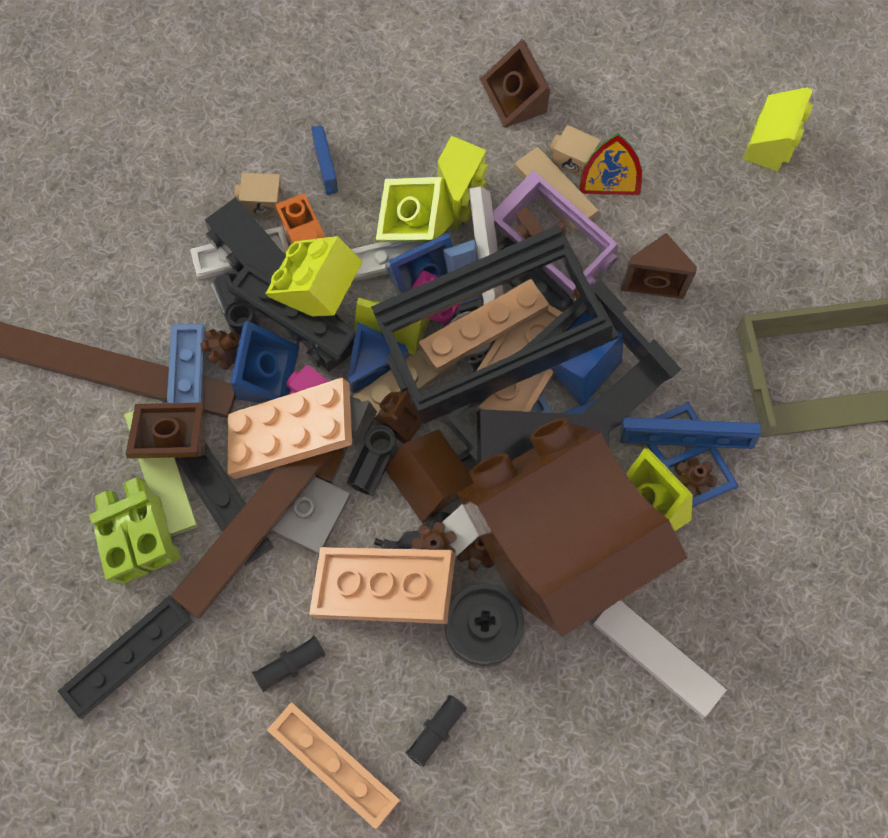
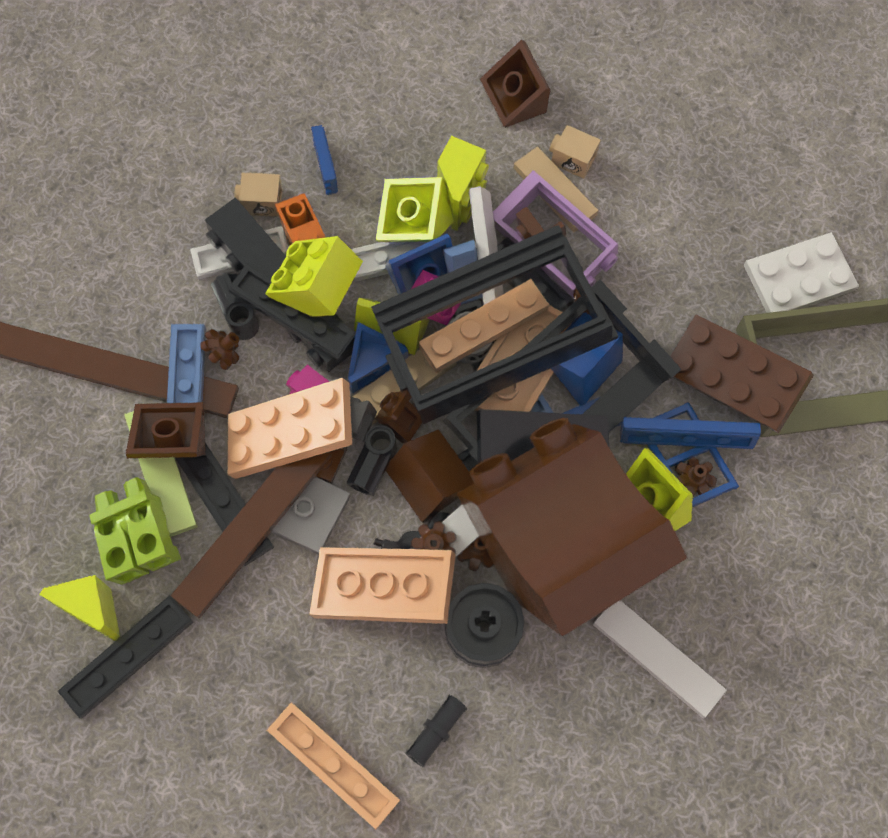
blue slope [231,321,299,403] -> none
black pin [252,636,326,693] -> none
shield [579,133,642,195] -> none
reddish brown slope [620,233,697,299] -> none
neon yellow slope [743,88,813,172] -> none
none -> neon yellow slope [39,575,120,641]
none -> reddish brown plate [670,314,814,434]
none -> white plate [744,232,859,313]

